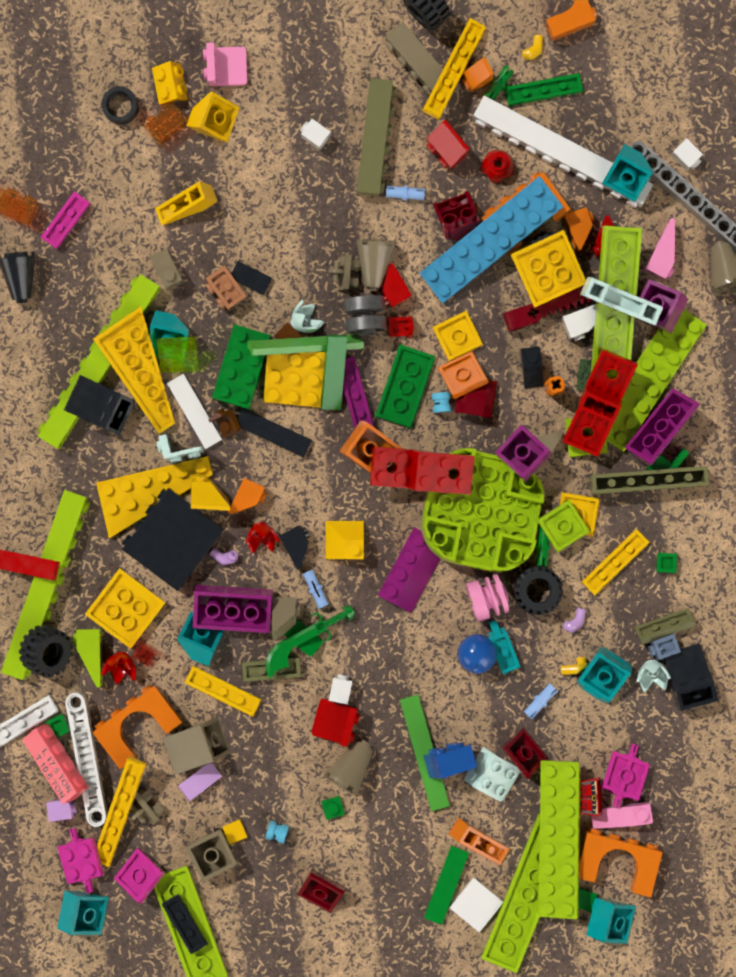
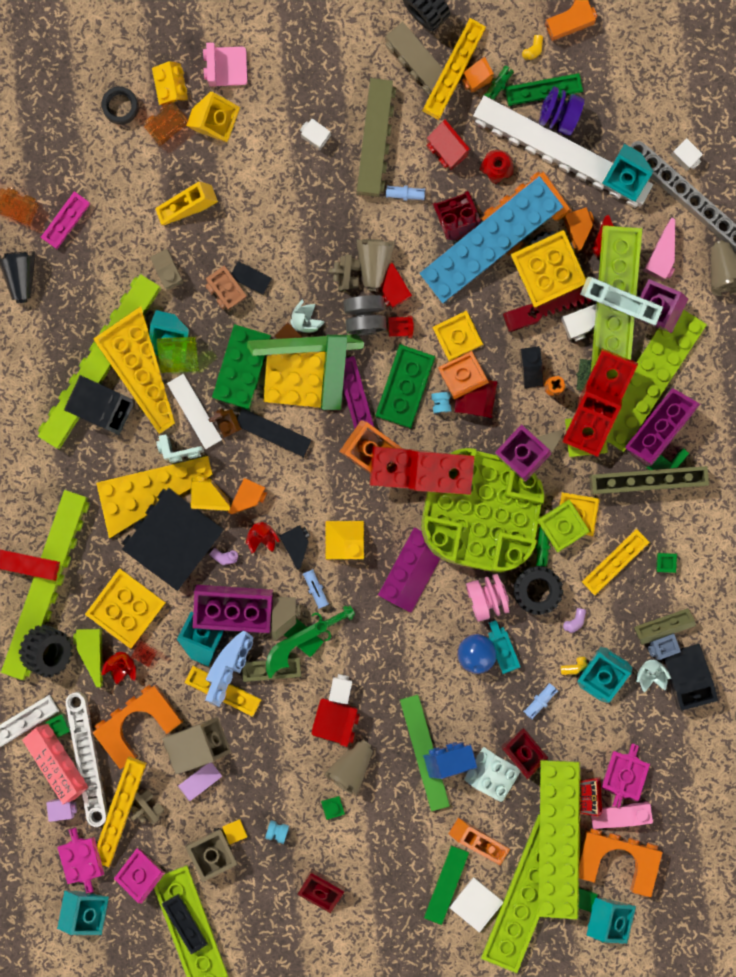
none -> light blue slope [205,631,254,707]
none -> dark purple wheel [539,86,585,136]

